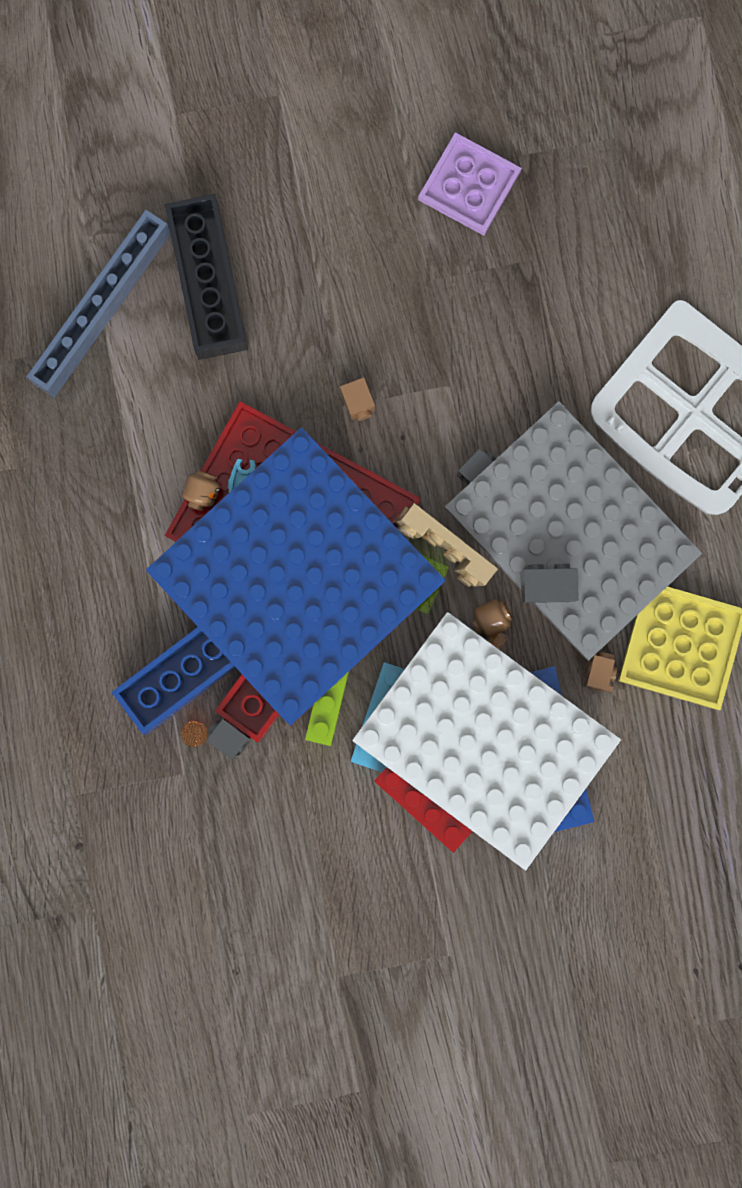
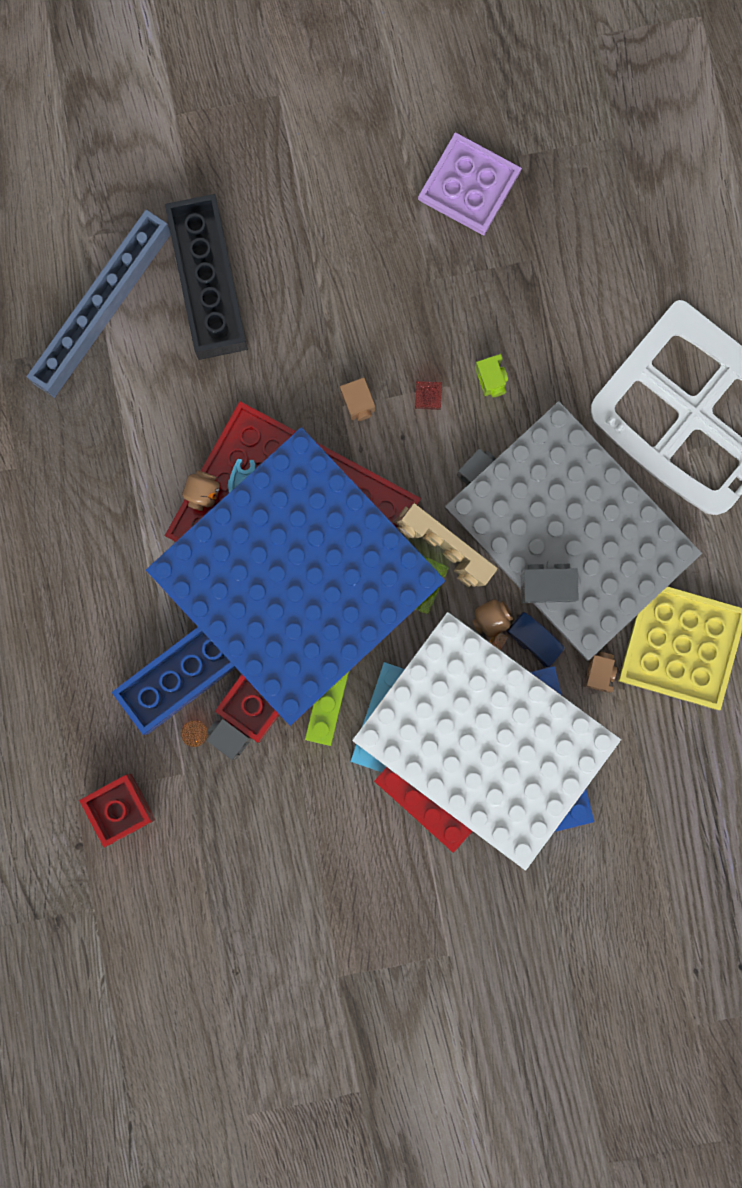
none -> red brick [79,774,156,848]
none -> clear red plate [415,381,442,410]
none -> lime brick [475,354,508,398]
none -> dark blue slope [507,612,565,667]

